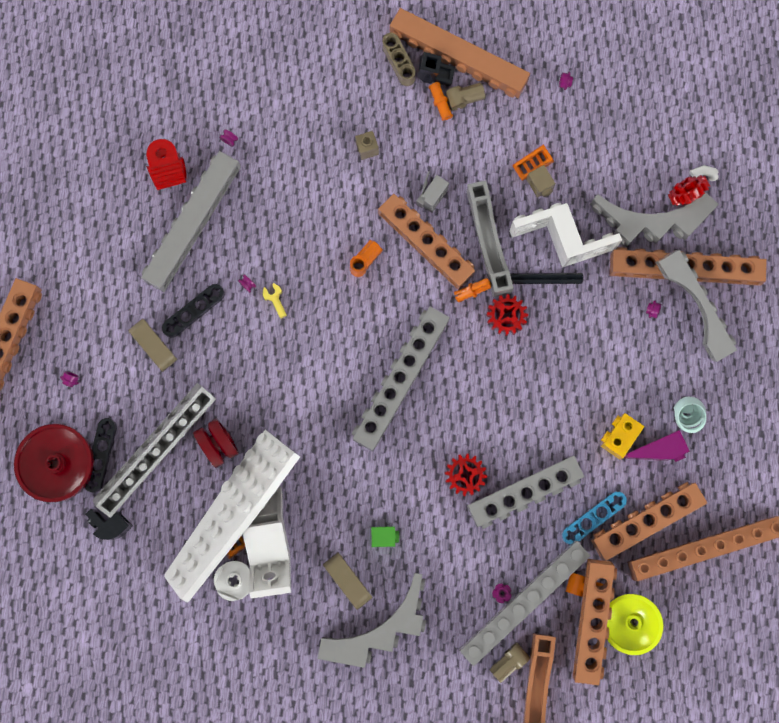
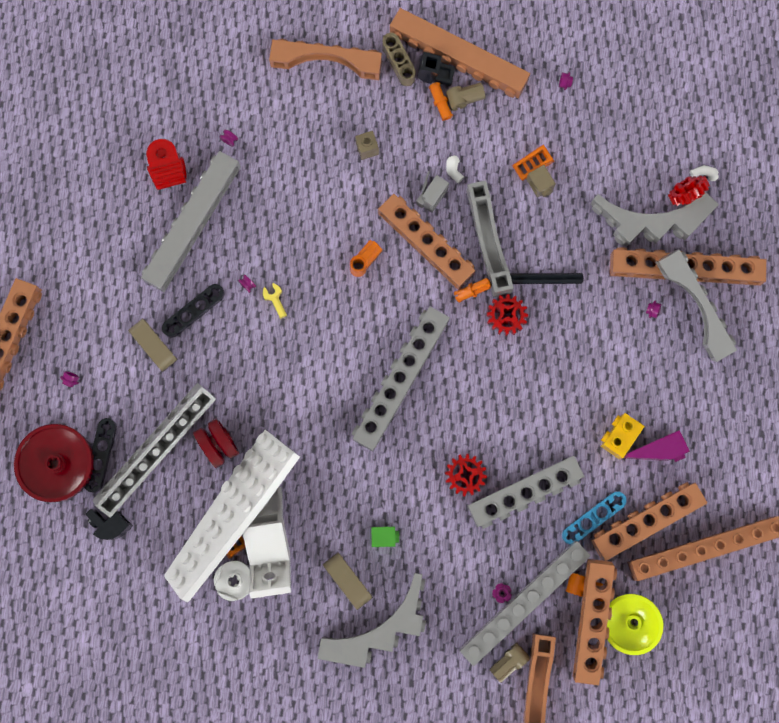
white bracket [509,203,622,268] -> none
light aqua helmet [674,396,706,433] -> none
none -> nougat arch [269,39,382,80]
none -> white arm [446,155,464,184]

